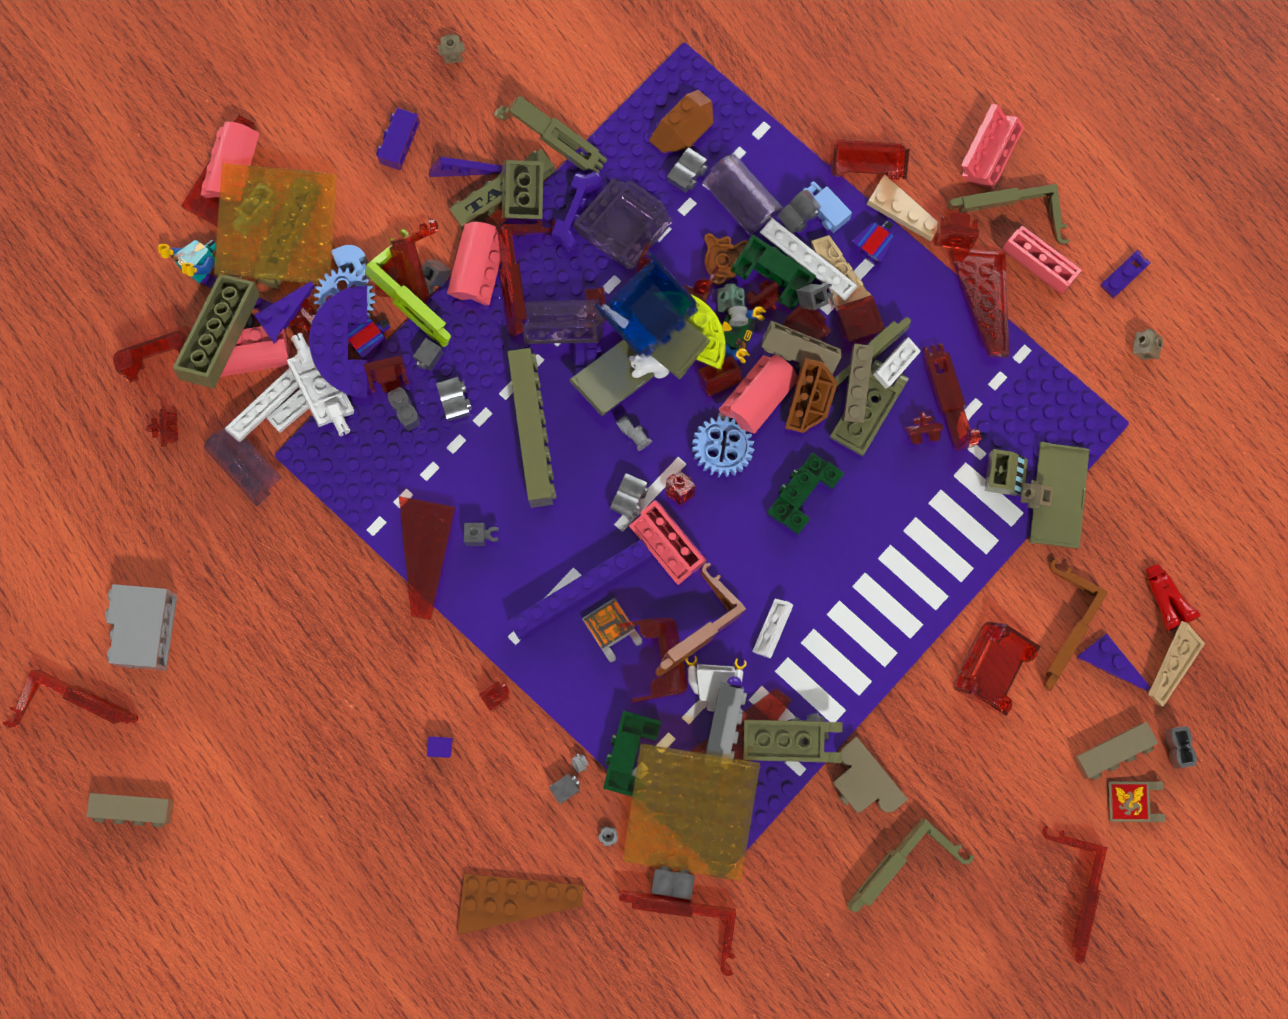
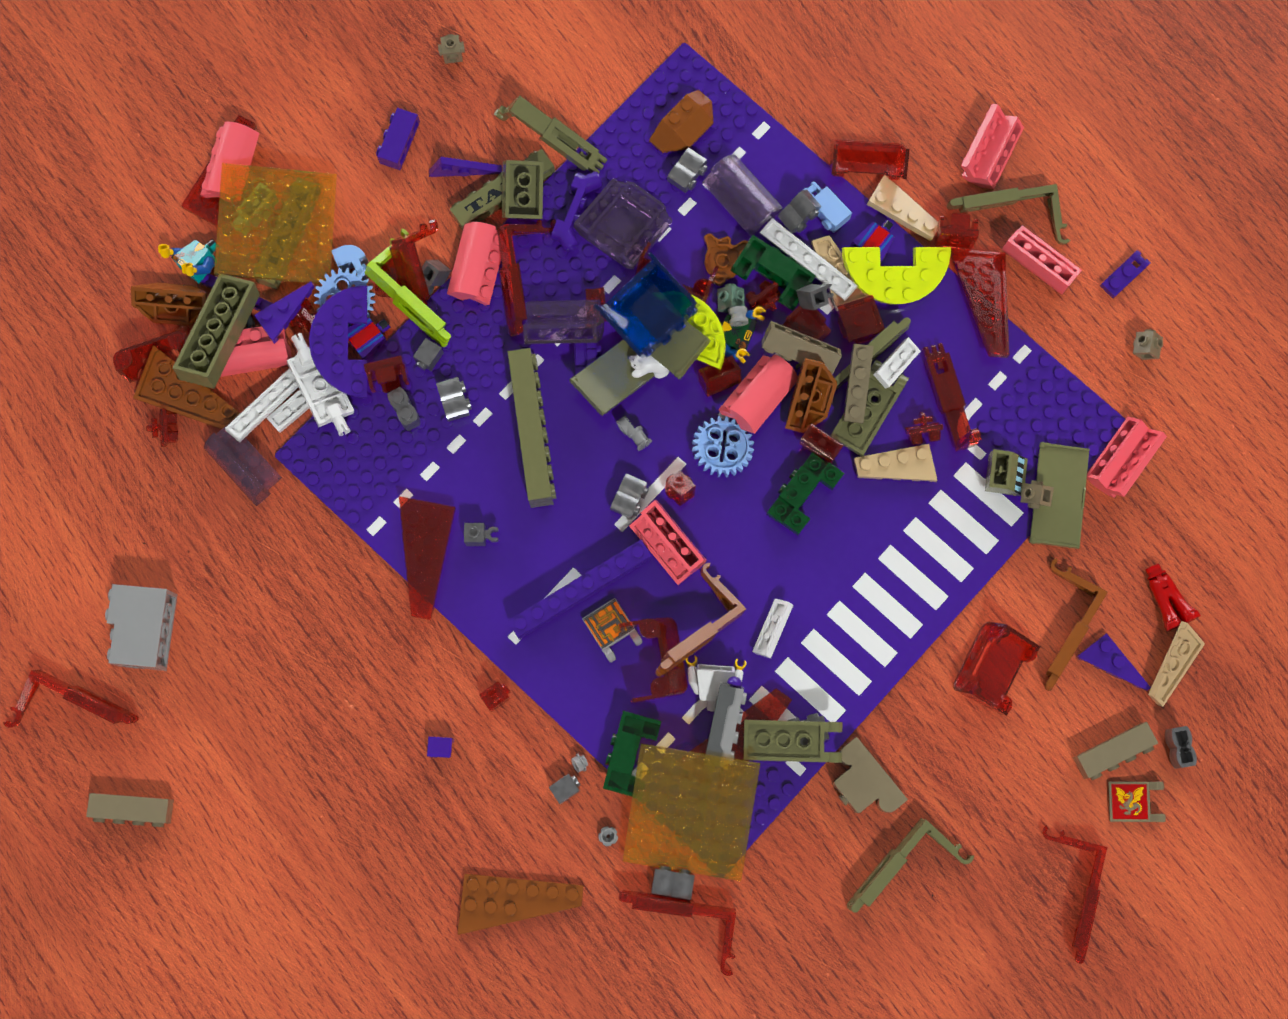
none -> dark orange wedge [131,283,207,326]
none -> dark orange wing [133,345,240,431]
none -> clear red brick [799,424,844,464]
none -> neon yellow plate [842,247,951,305]
none -> tan wing [853,444,937,482]
none -> coral brick [1087,417,1167,498]

